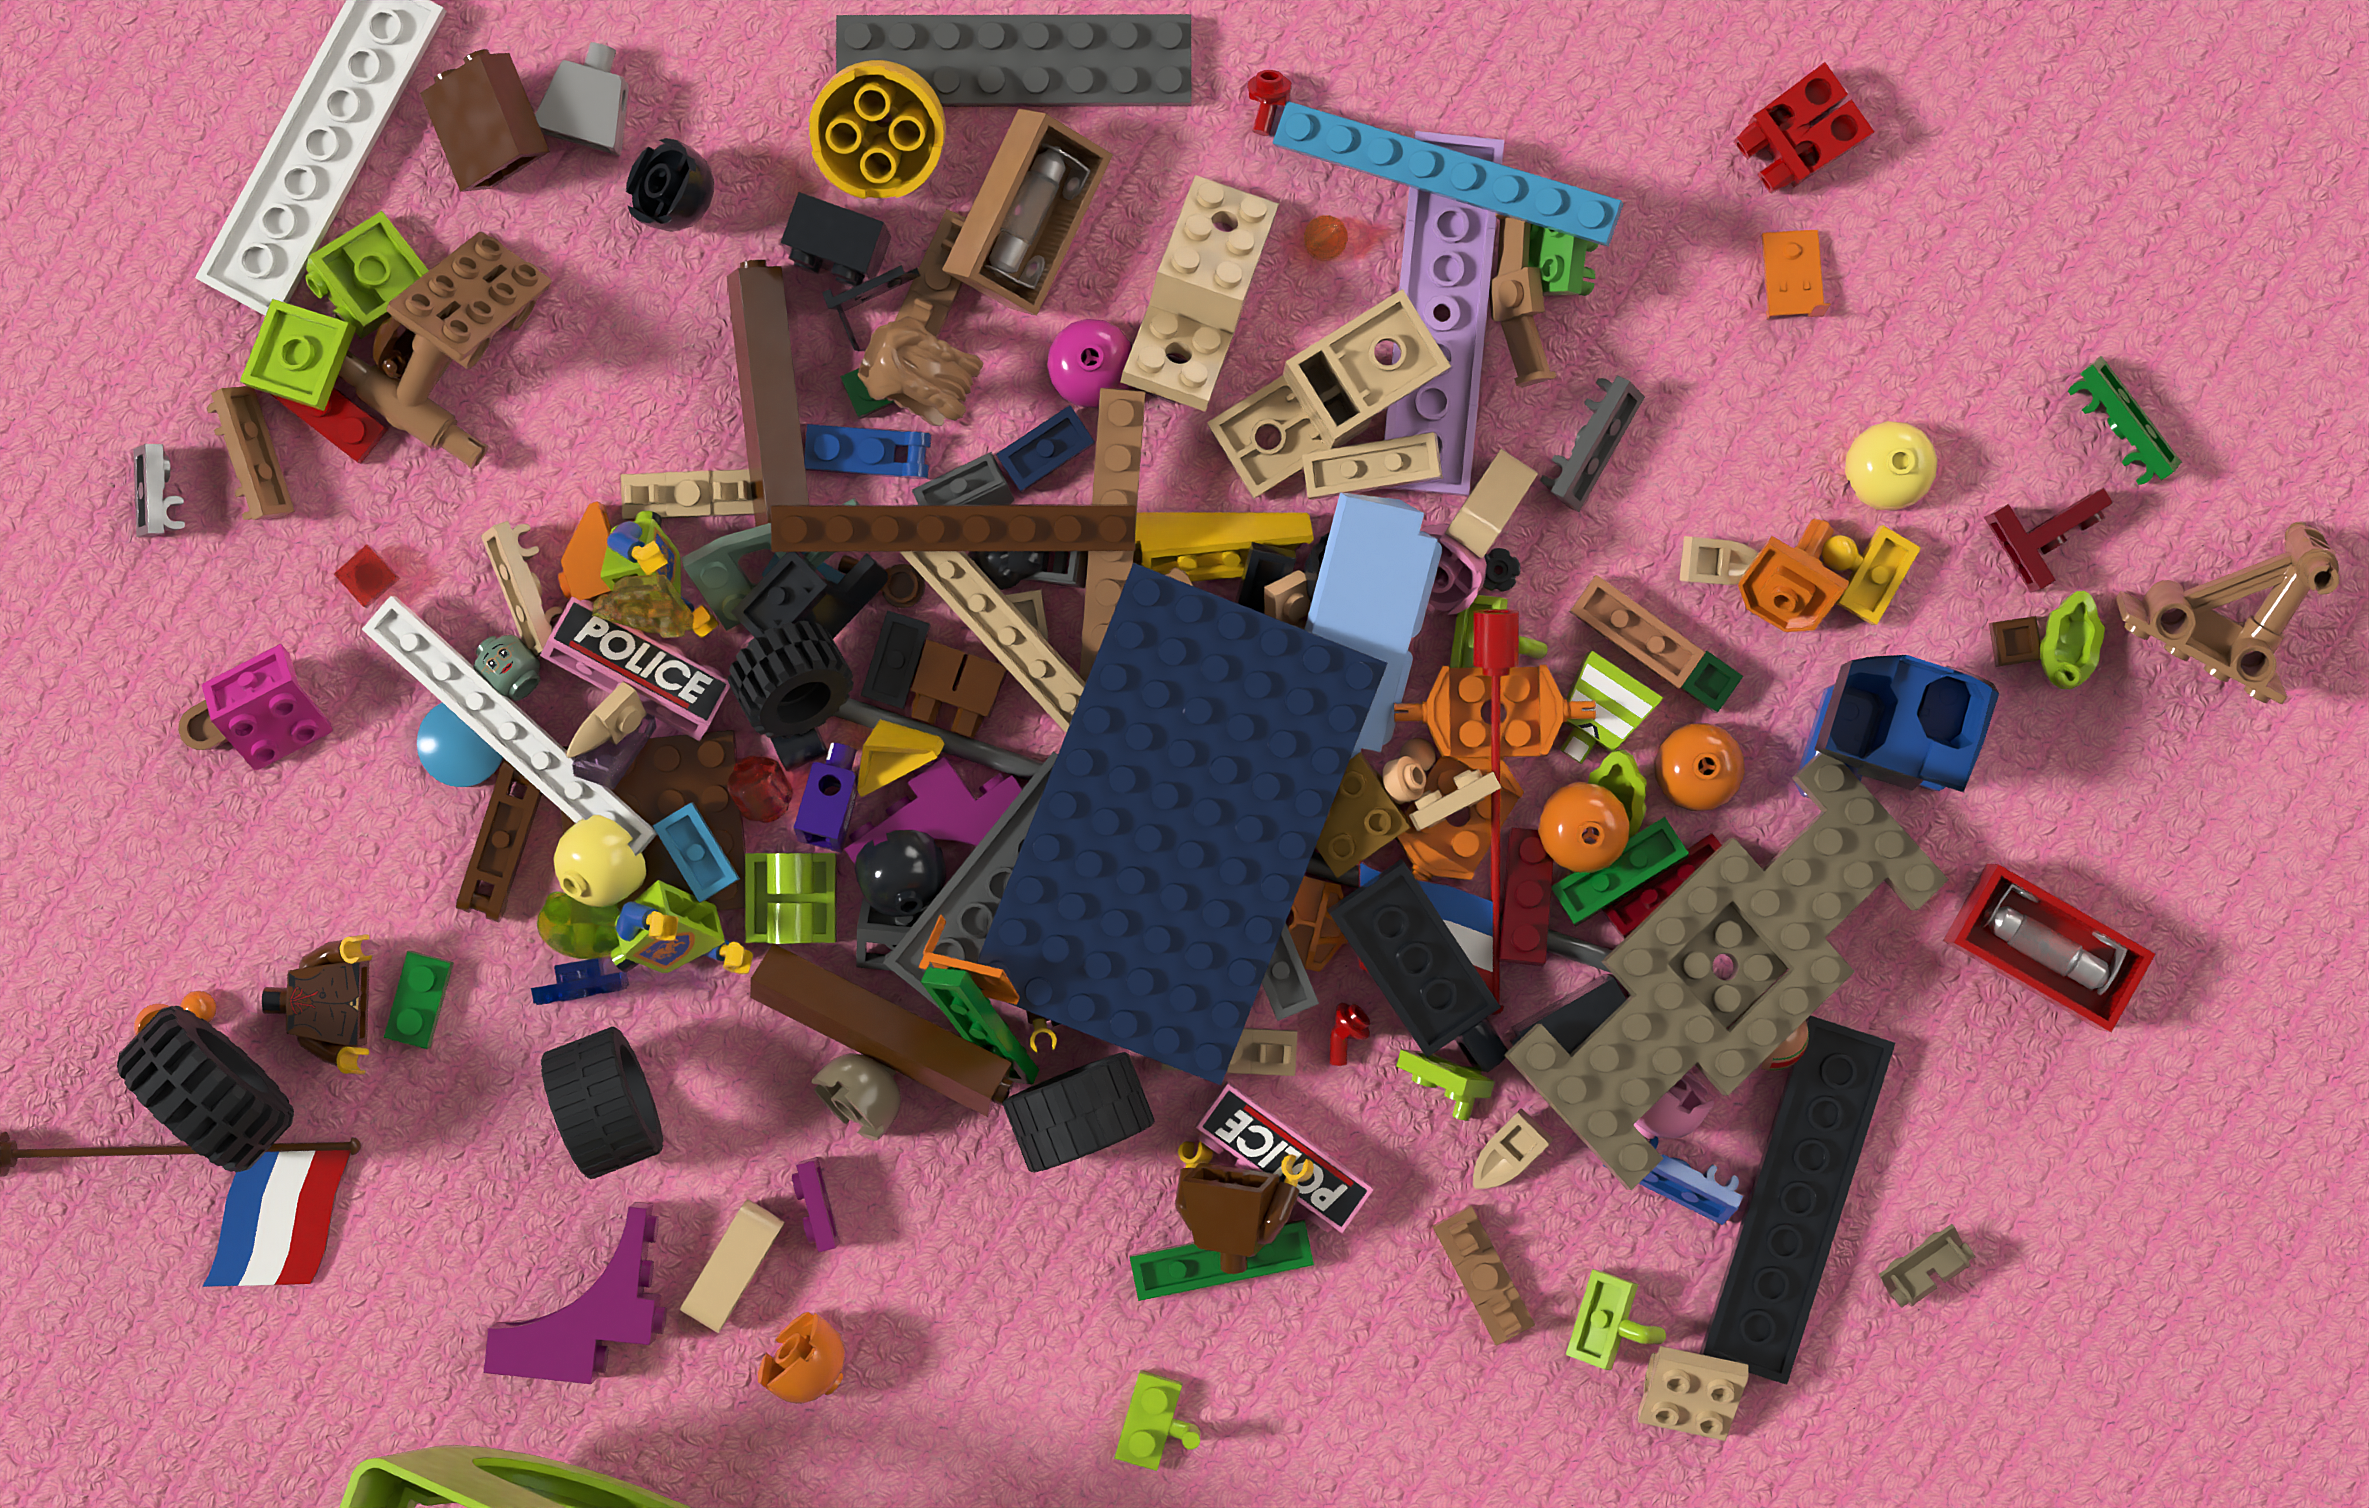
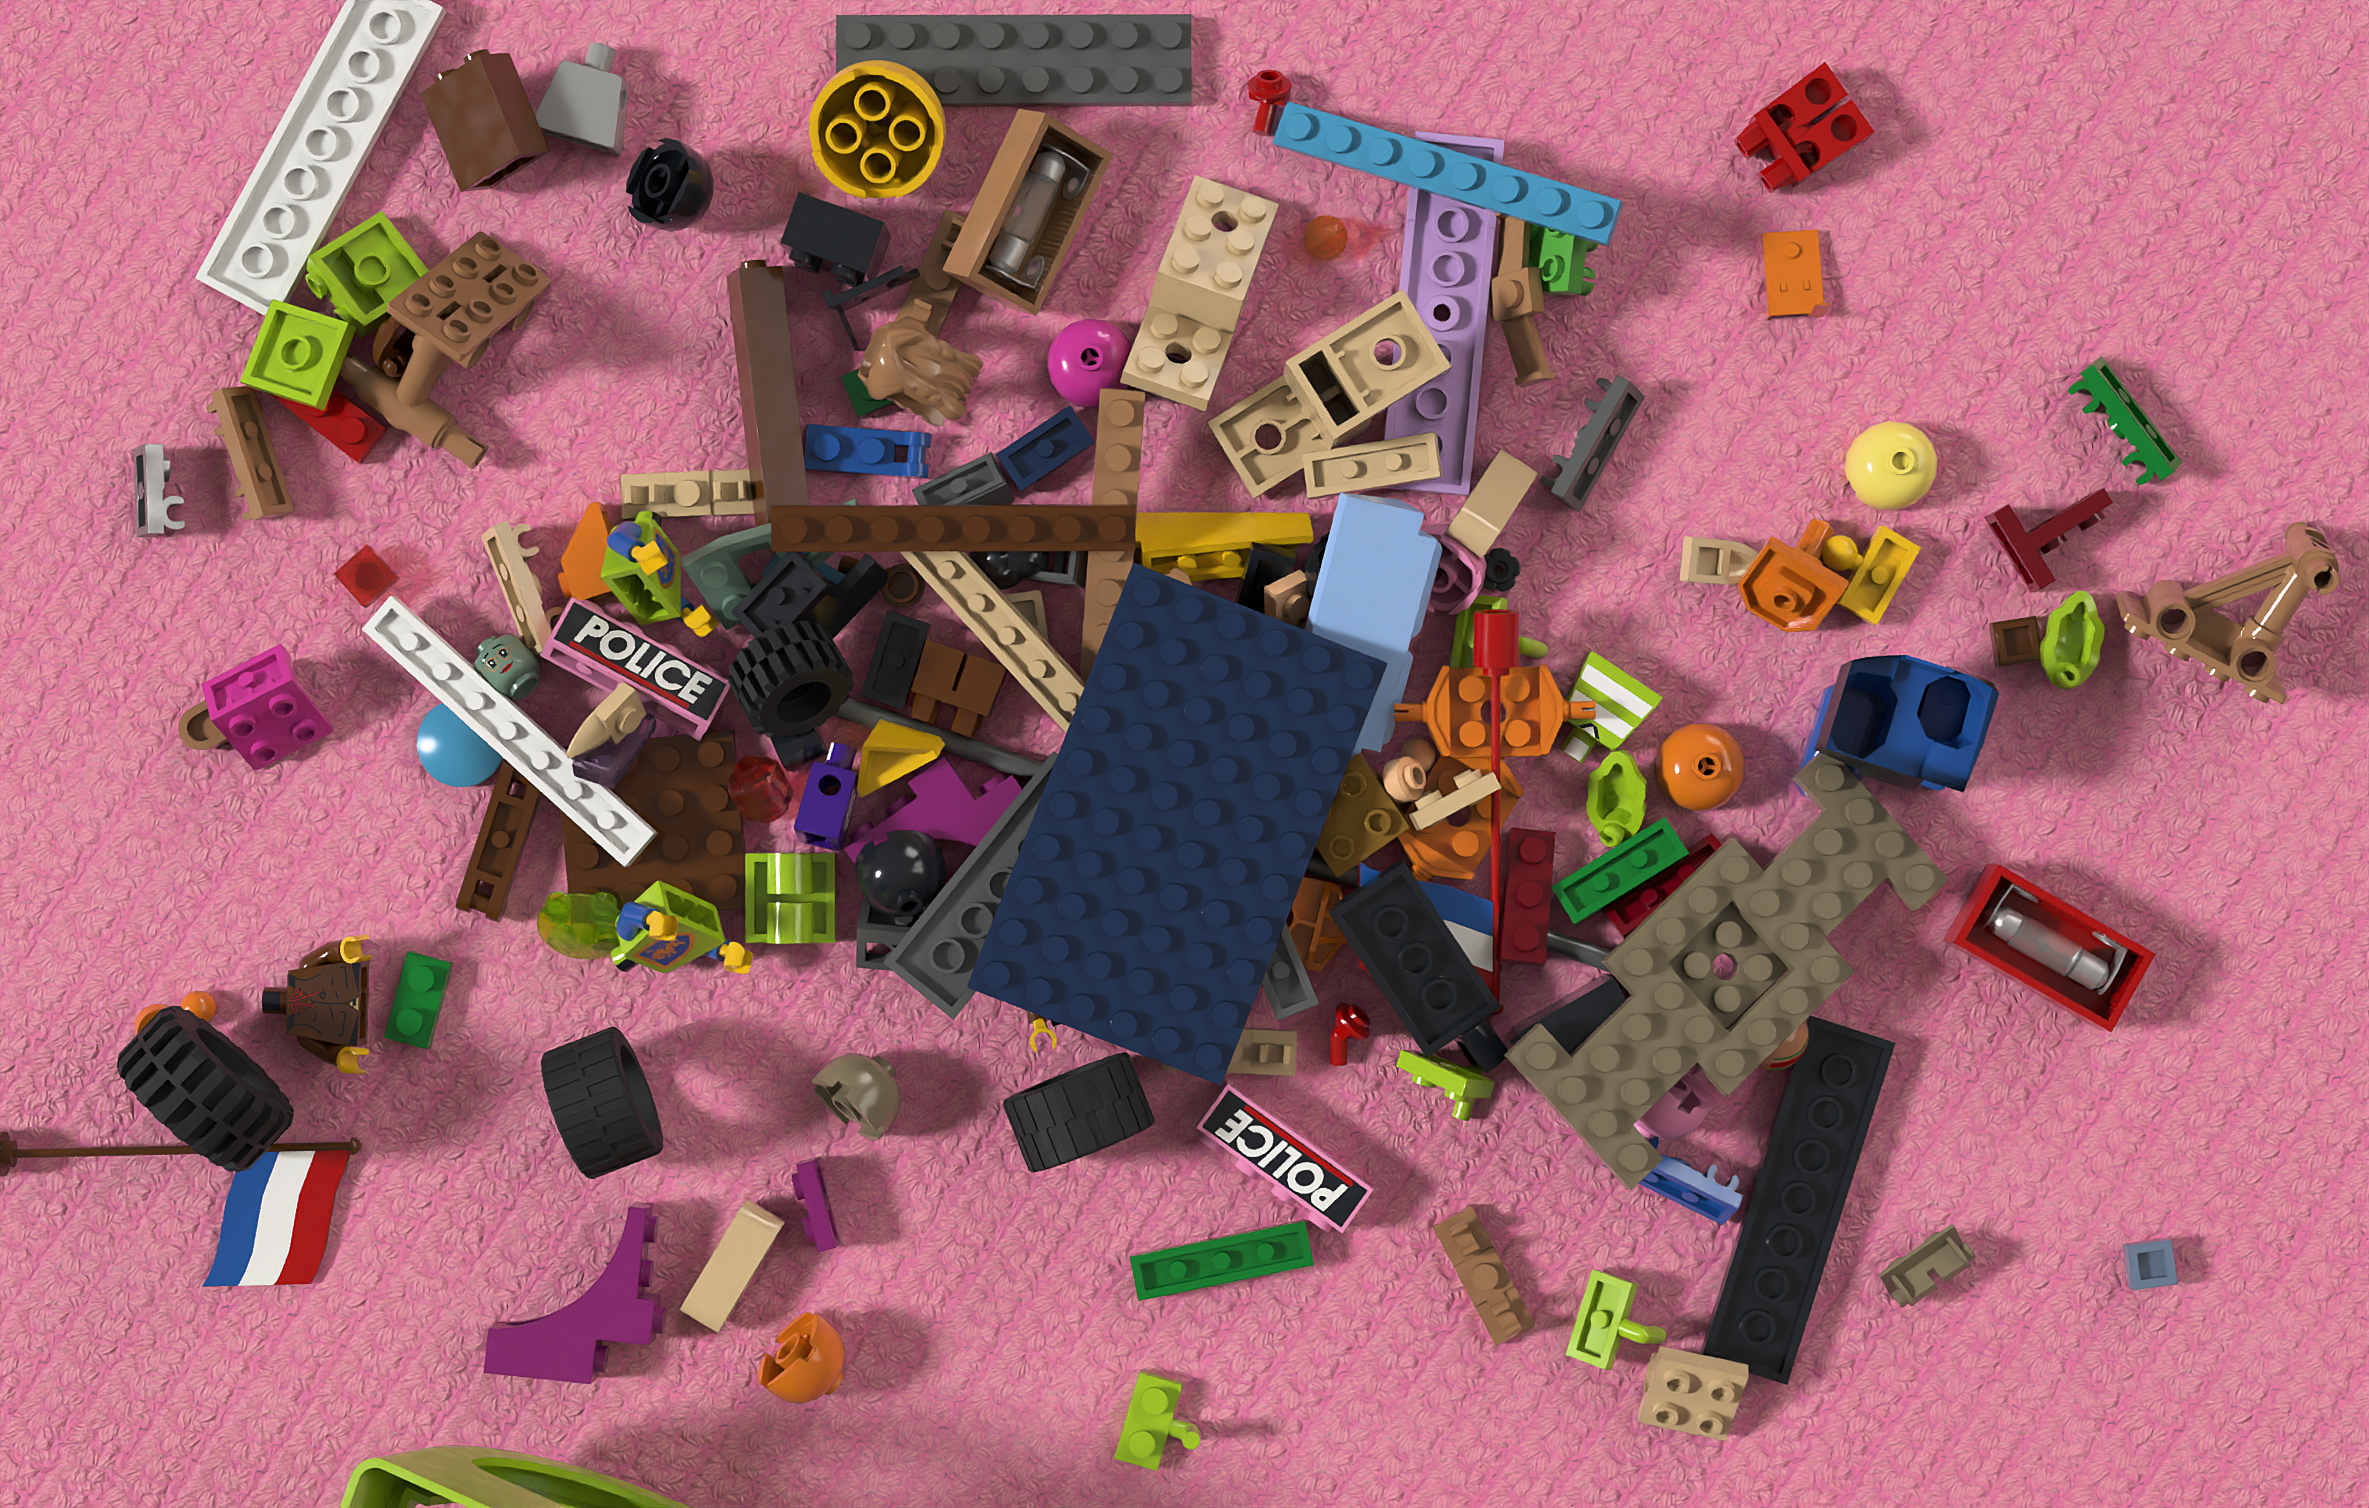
clear blue plate [531,957,629,1005] -> none
light yellow cylinder [553,815,646,907] -> none
clear yellow plate [592,574,694,638] -> none
dark azure plate [653,802,740,903] -> none
reddish brown brick [750,943,1014,1117] -> none
orange piece [919,914,1020,1005] -> none
green plate [921,967,1039,1085] -> none
reddish brown torso [1175,1141,1314,1274] -> none
tan plate [1473,1108,1554,1189] -> none
orange cylinder [1538,782,1630,873] -> none
nougat plate [1569,575,1706,689] -> none
dark green plate [1680,651,1743,713] -> none
none -> sand blue plate [2123,1238,2178,1290]

